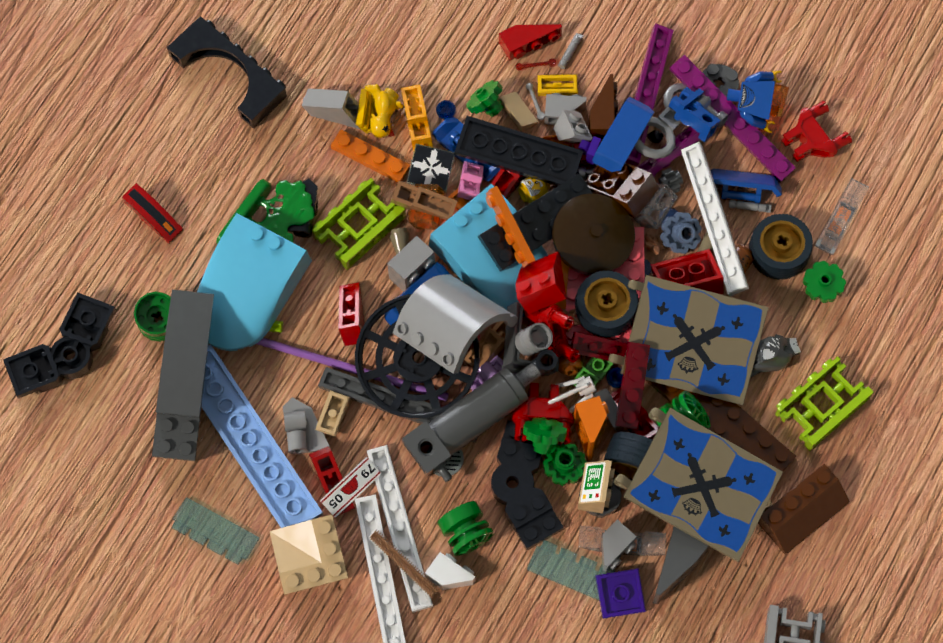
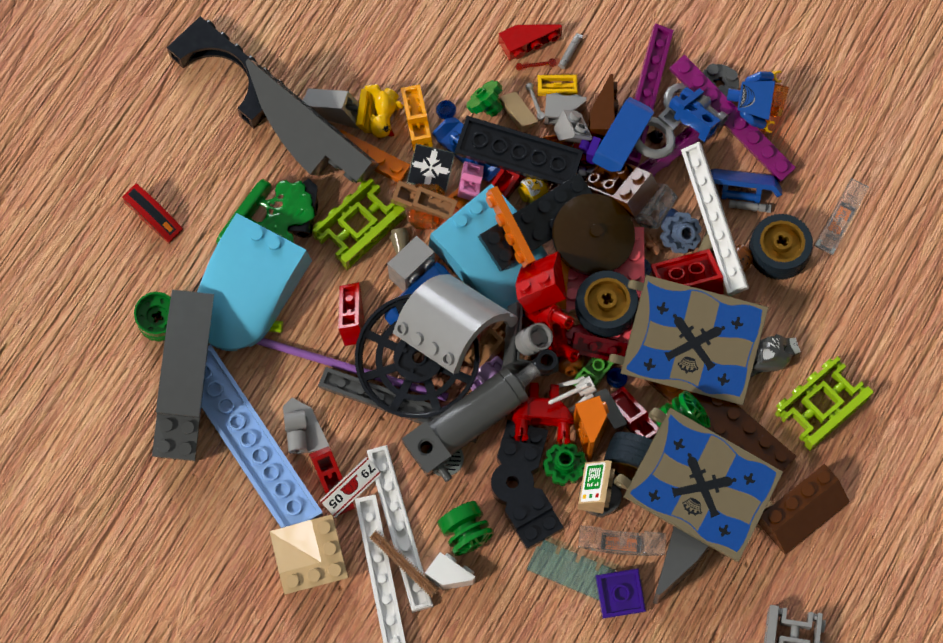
black plate [3,292,116,399] -> none
clear light blue windscreen [172,497,260,565] -> none
tan slope [315,391,351,437] -> none
green plant [523,417,567,454] -> none
light grey slope [601,519,637,572] -> none
dark red plate [615,342,650,429] -> none
dark grey gear [658,168,683,195] -> none
red connector [781,100,852,162] -> none
green plant [803,261,846,303] -> none
none -> dark grey slope [246,59,379,183]

